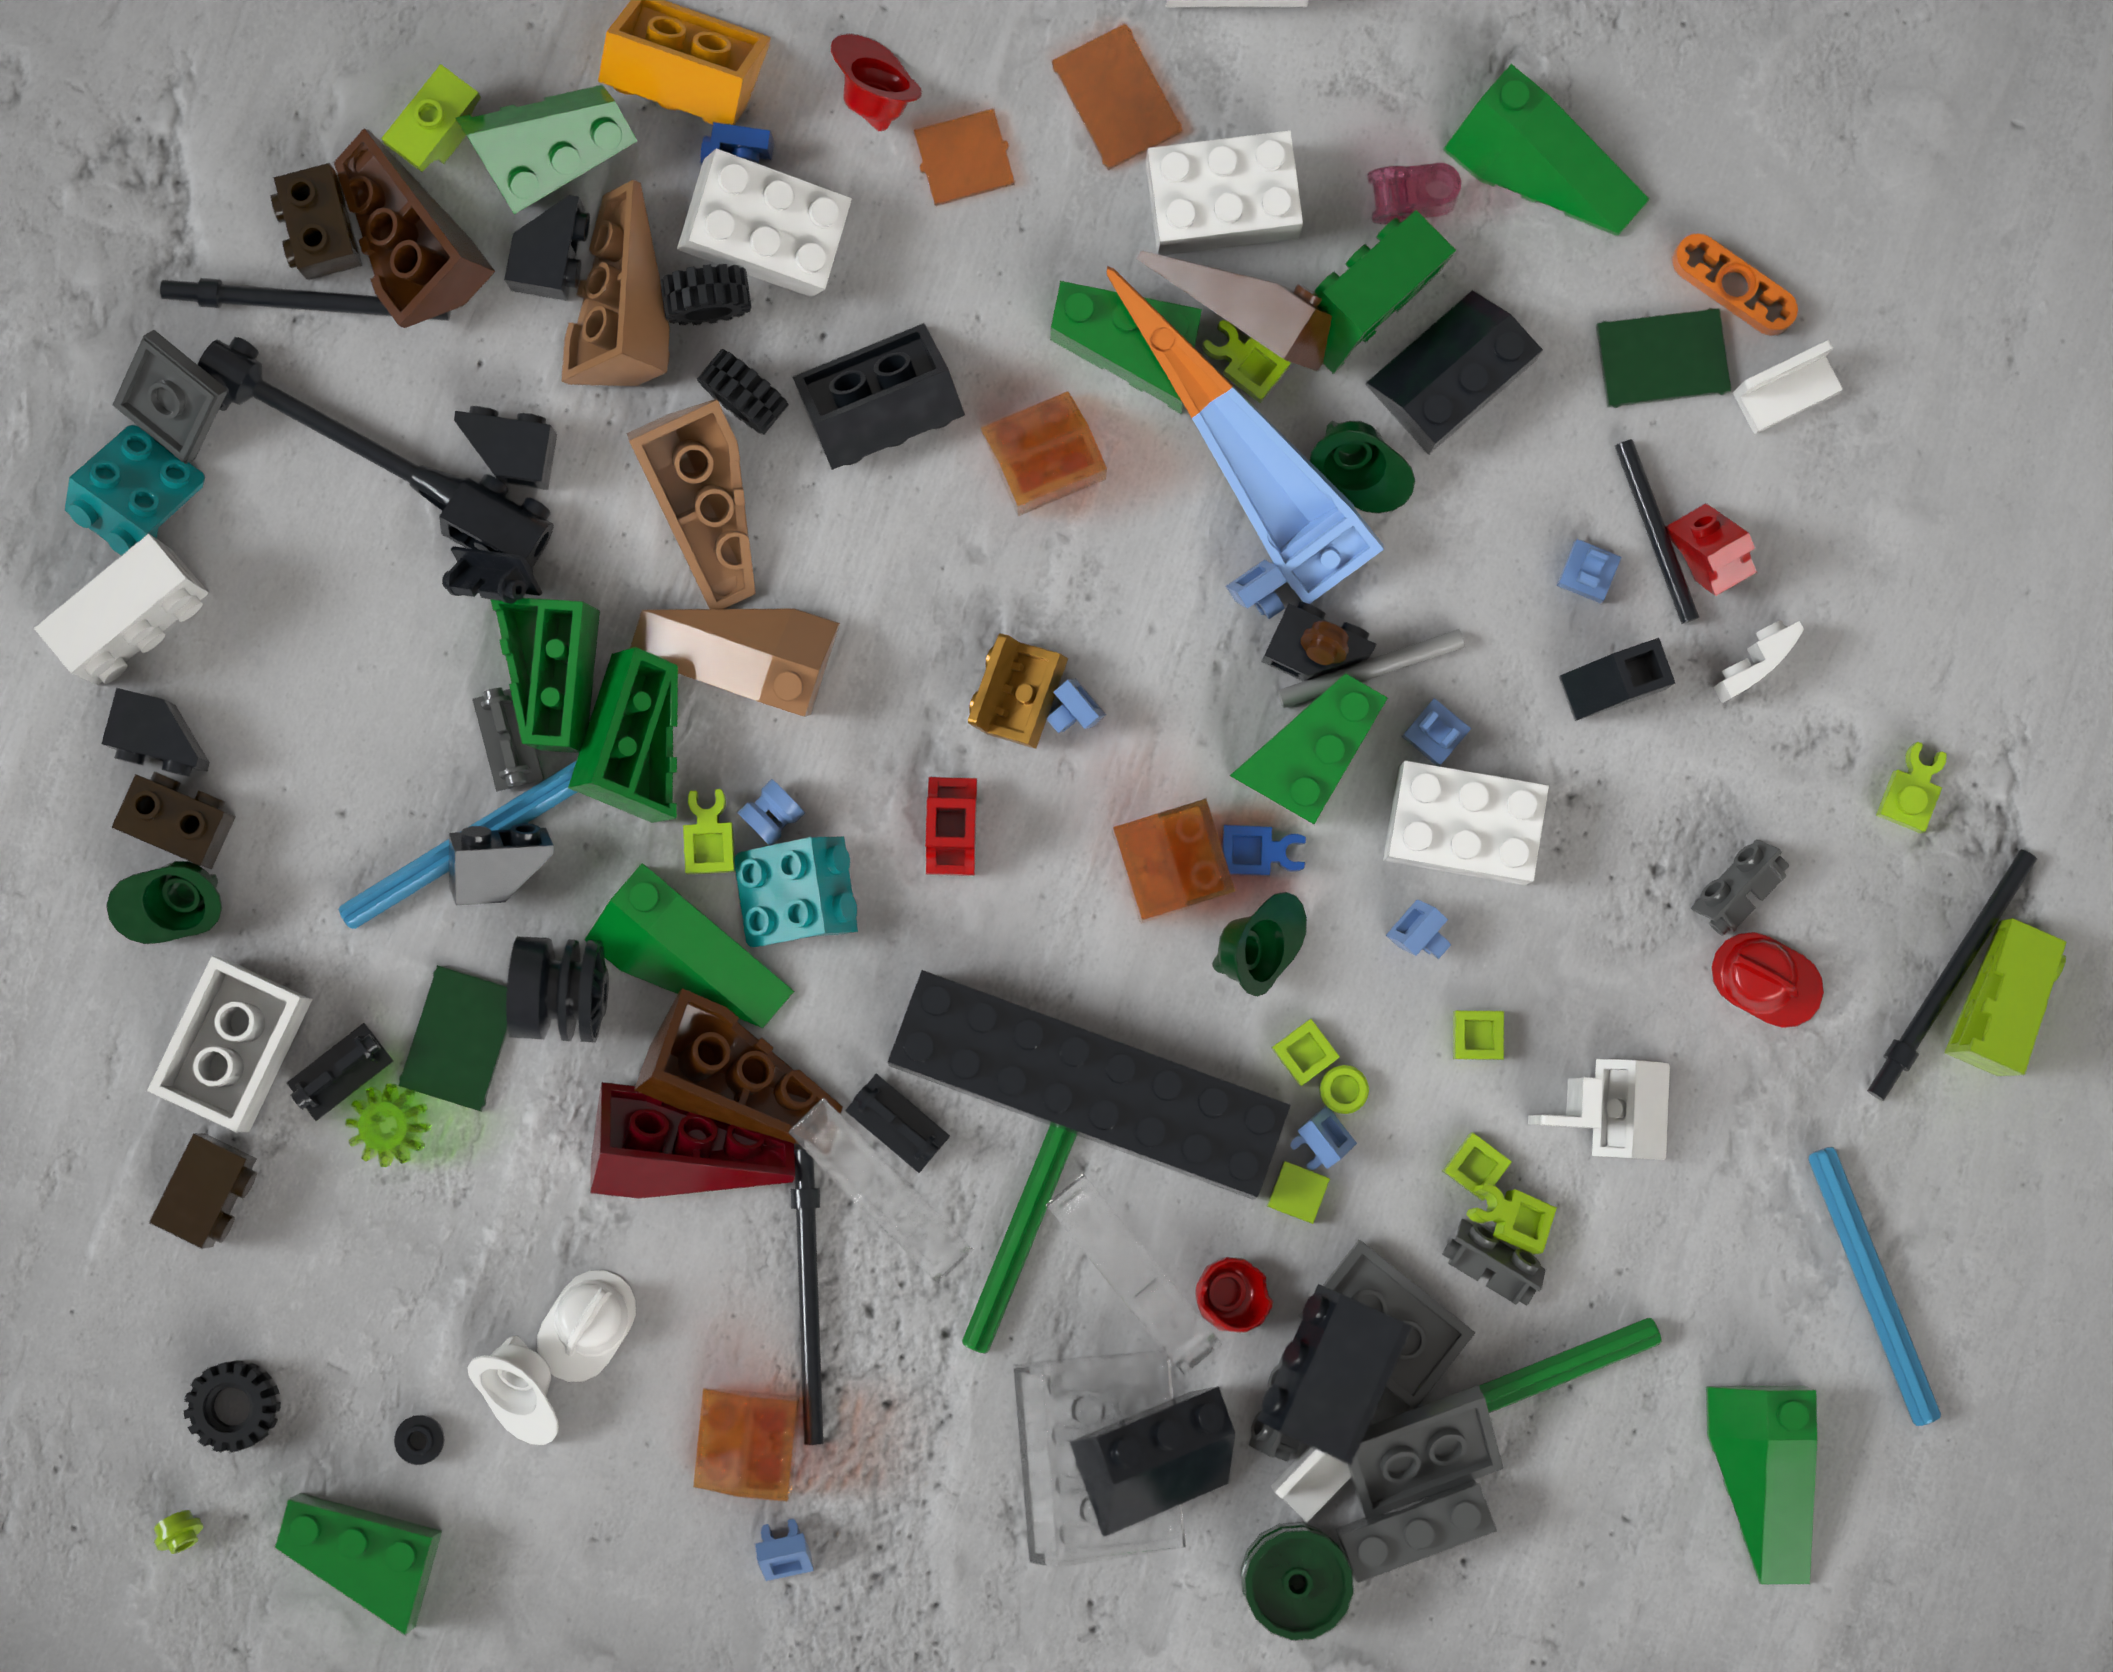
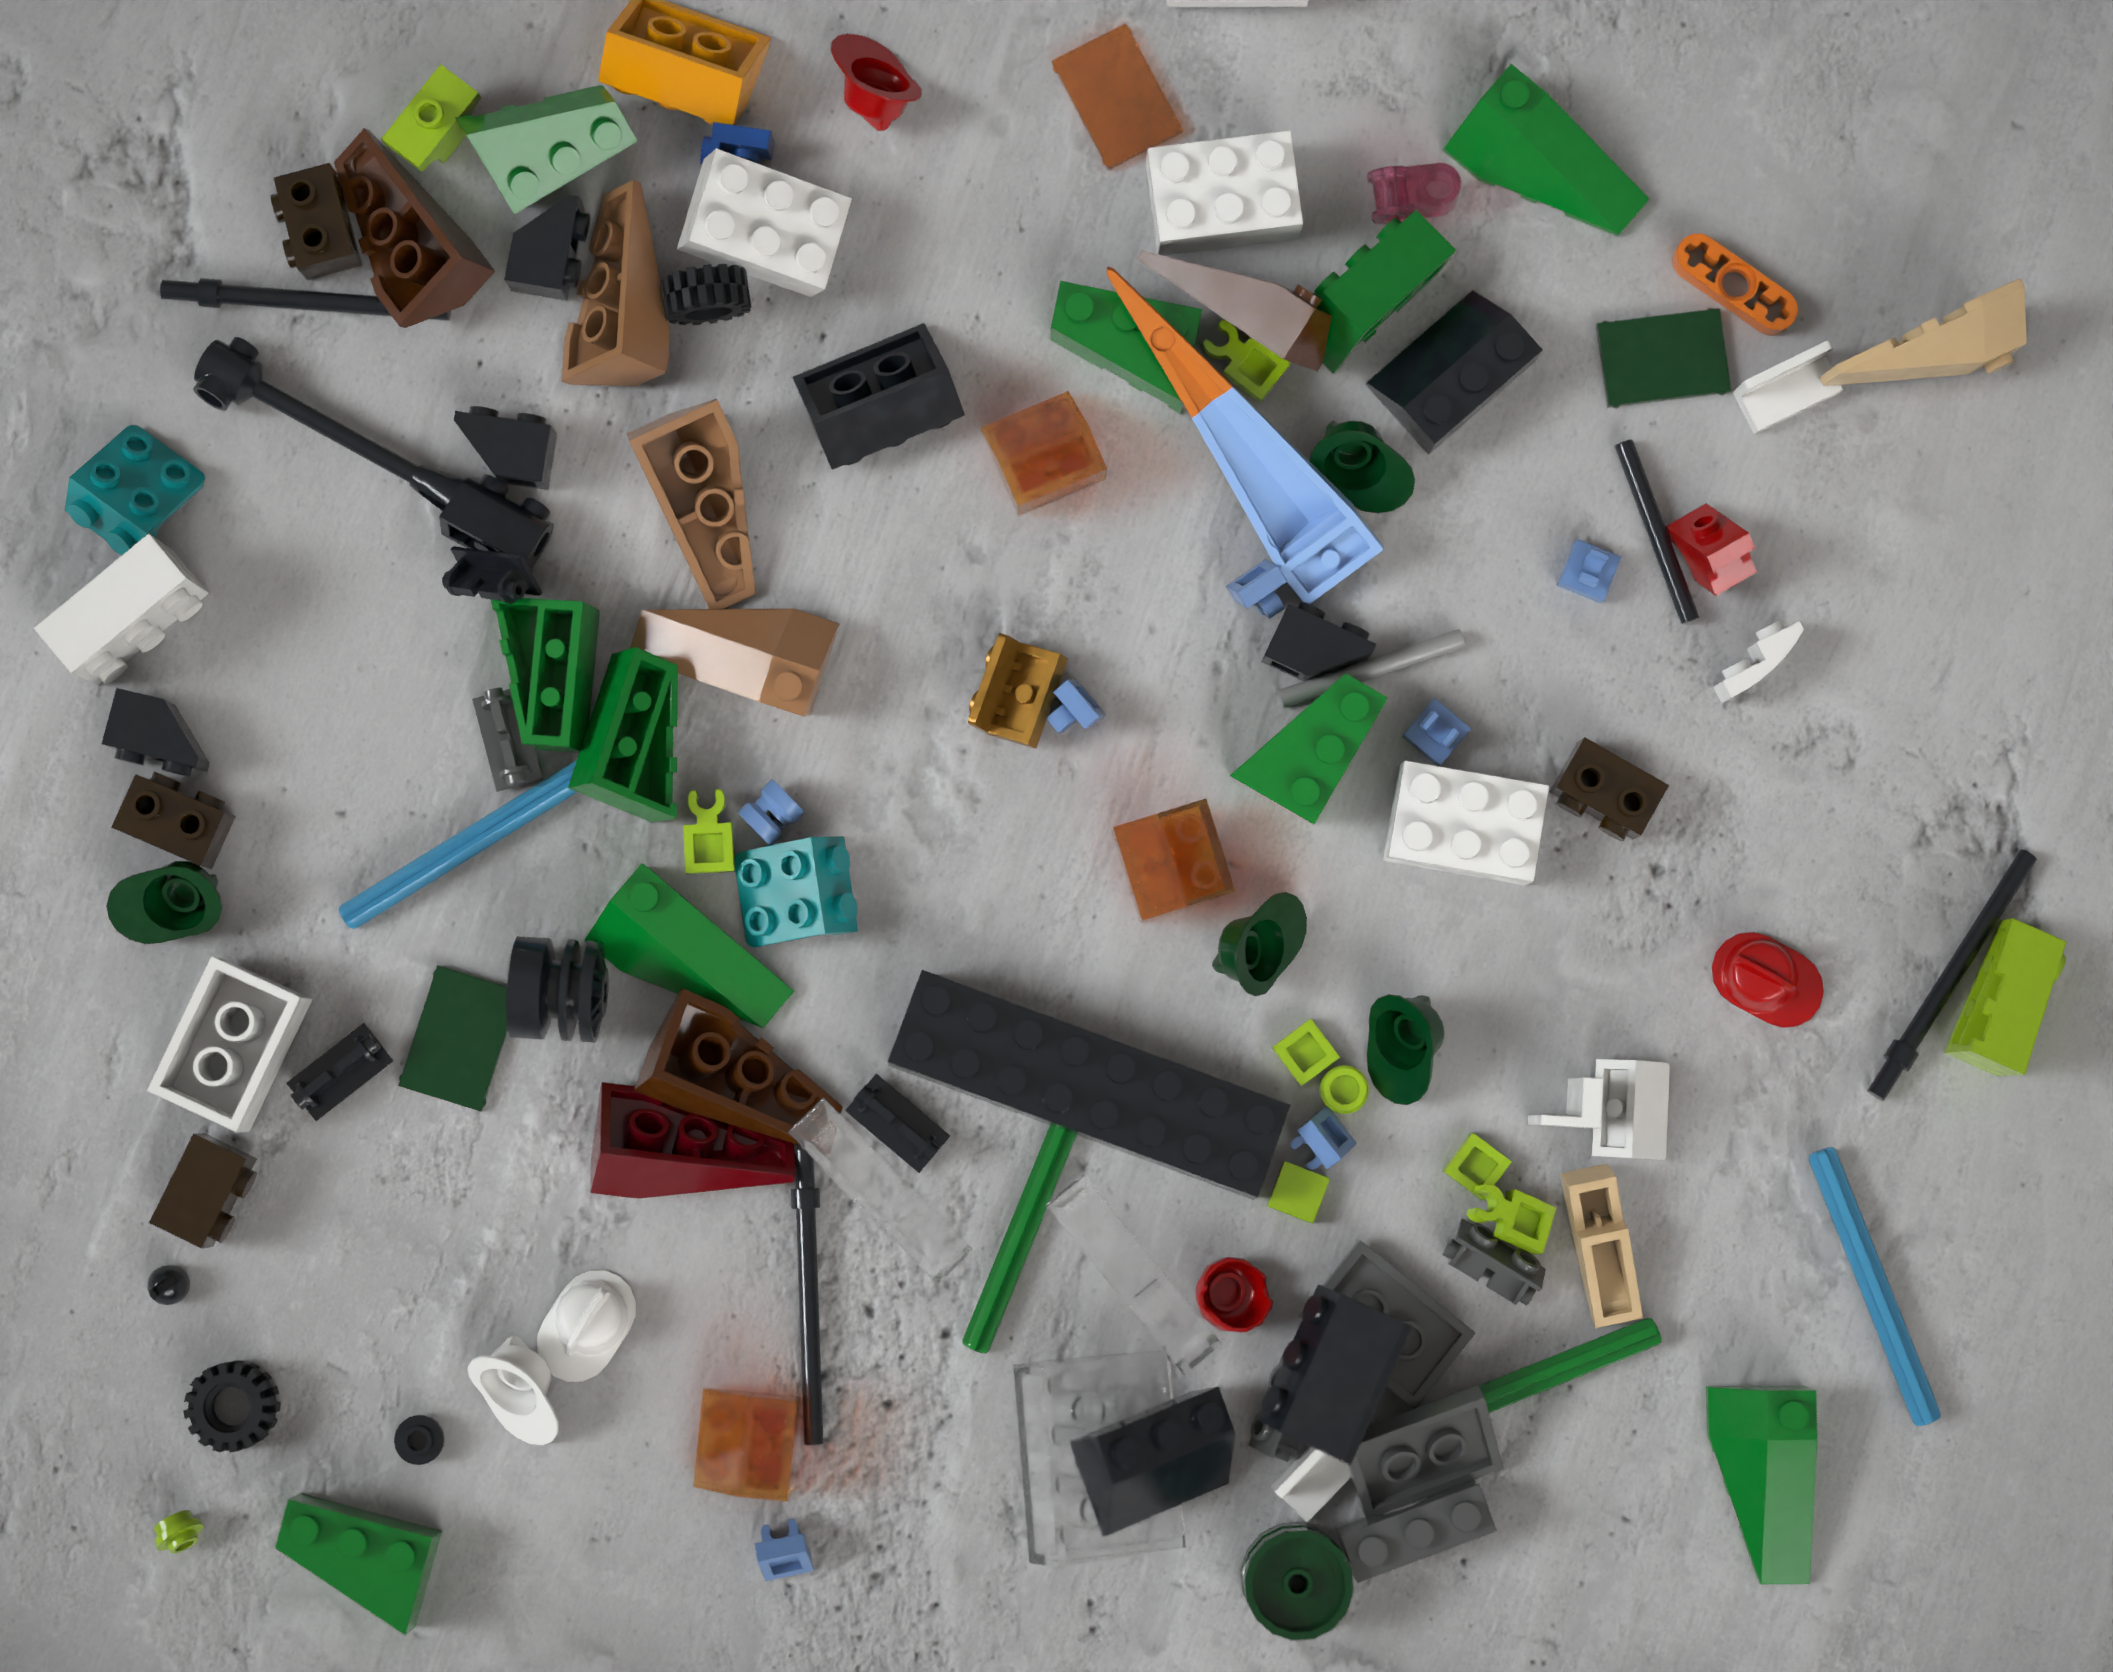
dark grey tile [112,330,228,464] -> none
clear neon green gear [345,1083,431,1167] -> none
slope [449,823,554,905] -> none
black tyre [697,349,789,435] -> none
clear orange piece [914,108,1015,206] -> none
red brick [925,777,977,876] -> none
blue plate [1221,825,1306,877] -> none
reddish brown plate [1301,621,1349,665] -> none
medium blue tile [1386,899,1451,959] -> none
lime tile [1453,1010,1504,1060] -> none
black slope [1559,638,1675,721] -> none
dark grey hinge [1691,839,1789,936] -> none
lime plate [1876,742,1947,834] -> none
none -> black hinge [147,1265,190,1305]
none -> dark green piece [1367,994,1445,1105]
none -> dark brown brick [1549,737,1669,841]
none -> tan slope [1560,1164,1643,1328]
none -> tan wedge [1820,278,2027,386]

